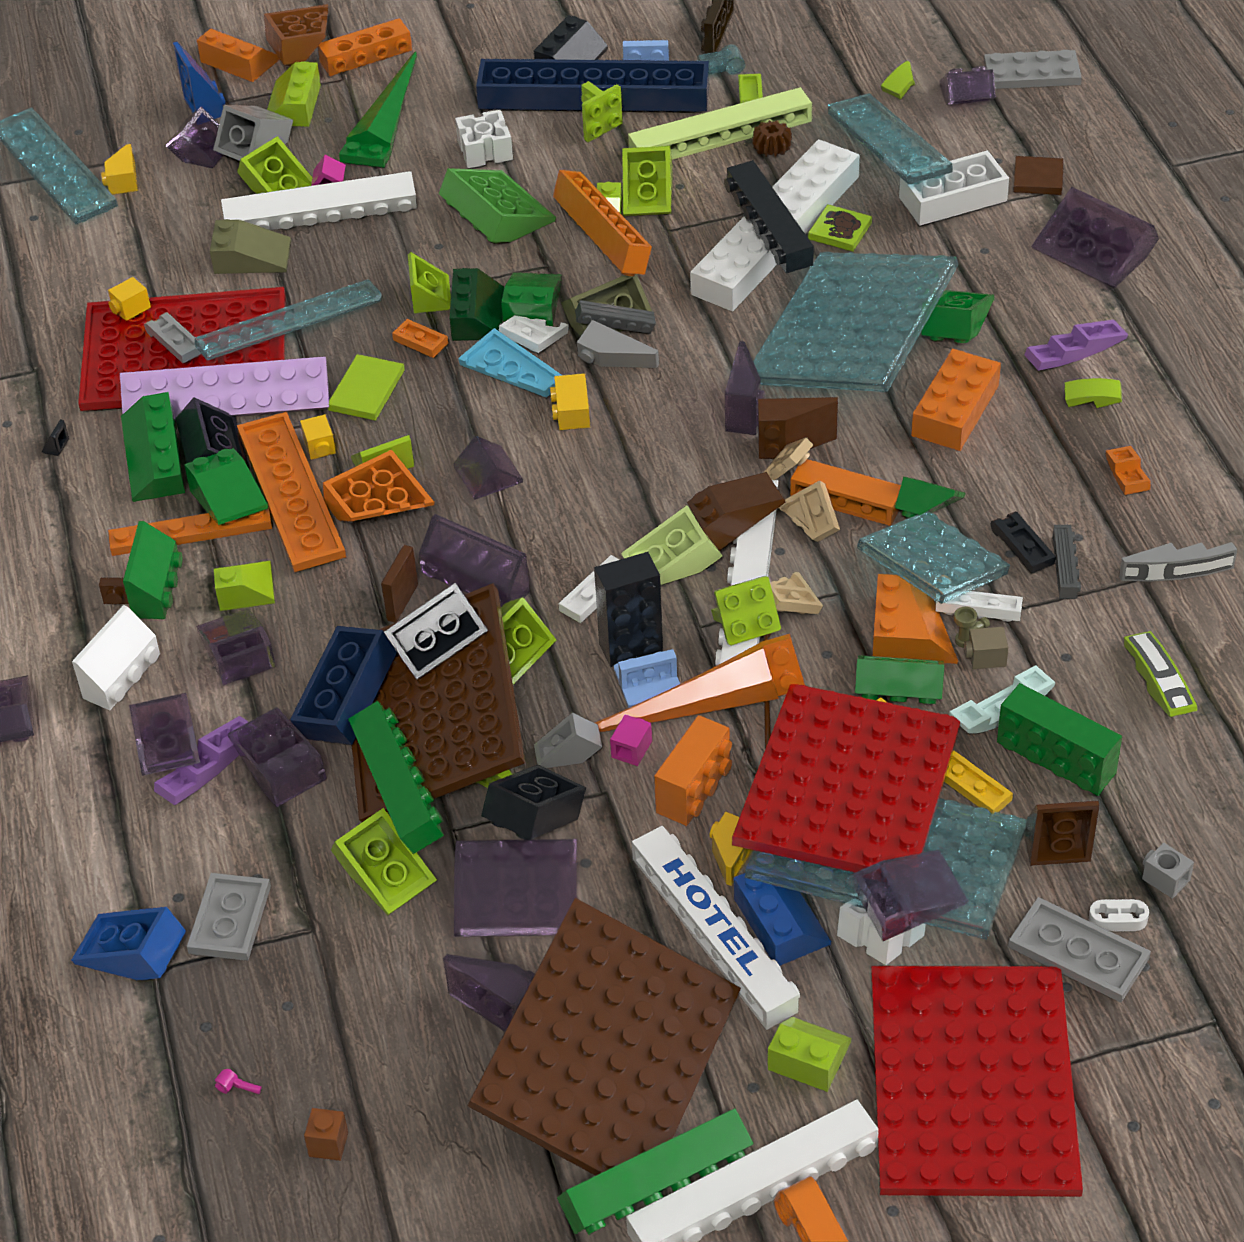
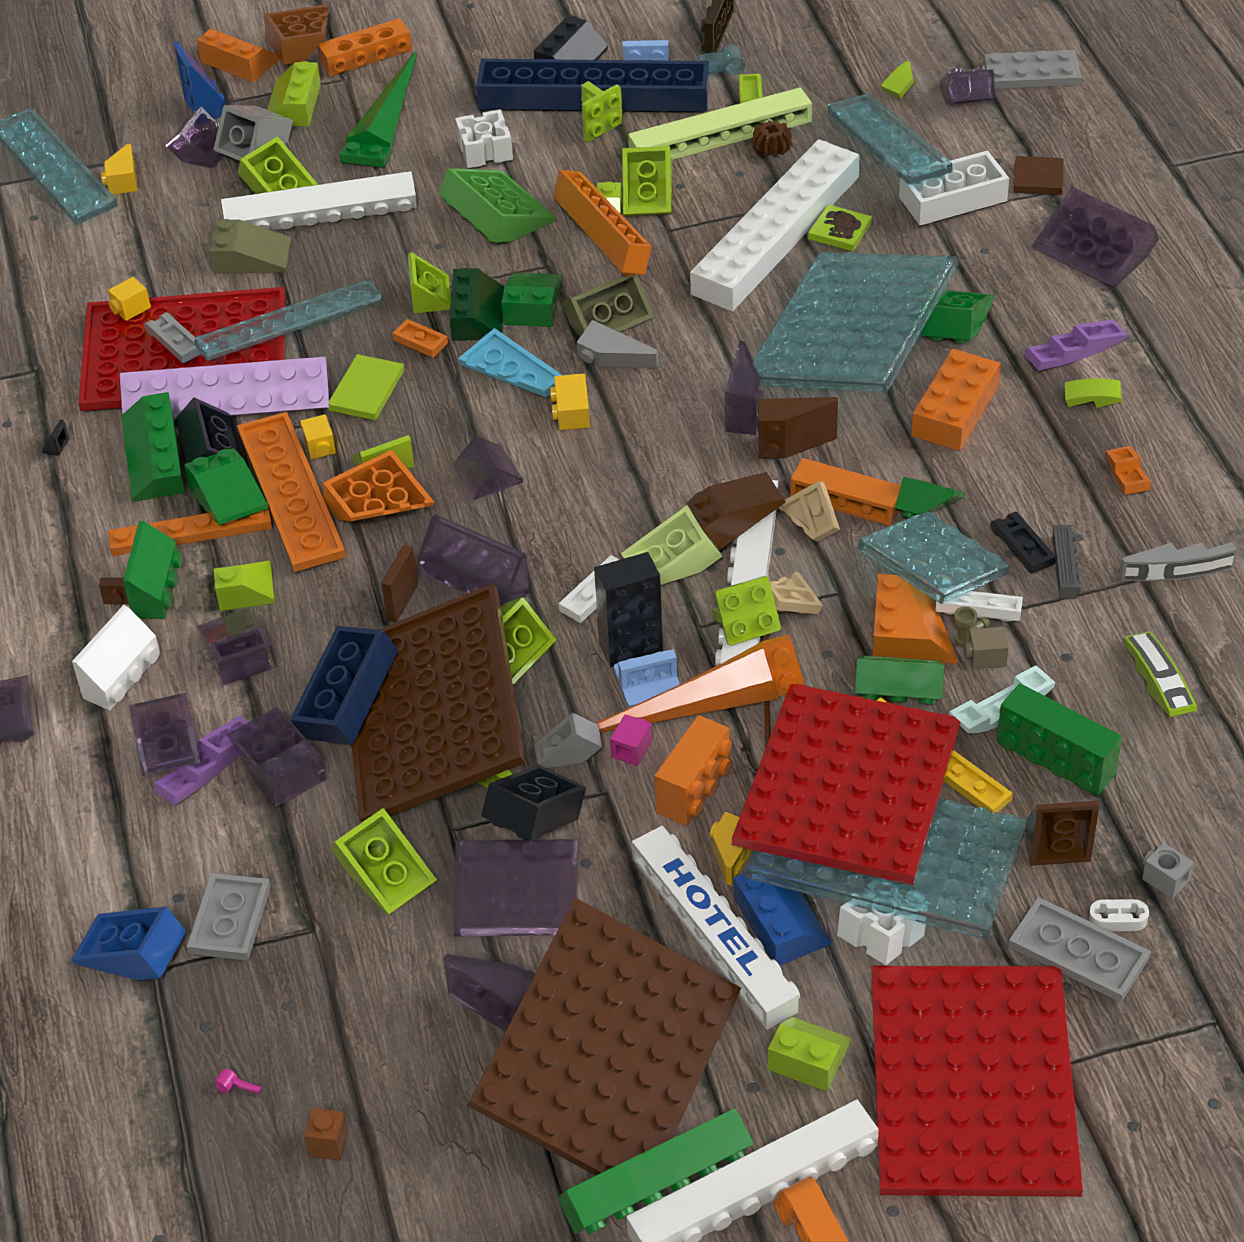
dark pink brick [311,155,346,186] -> none
green brick [348,701,444,854] -> none
slope [384,583,488,680] -> none
white wing [499,315,568,353] -> none
dark grey piece [575,300,656,334] -> none
black brick [724,160,814,274] -> none
tan wing [763,438,813,480] -> none
clear purple slope [854,850,968,941] -> none

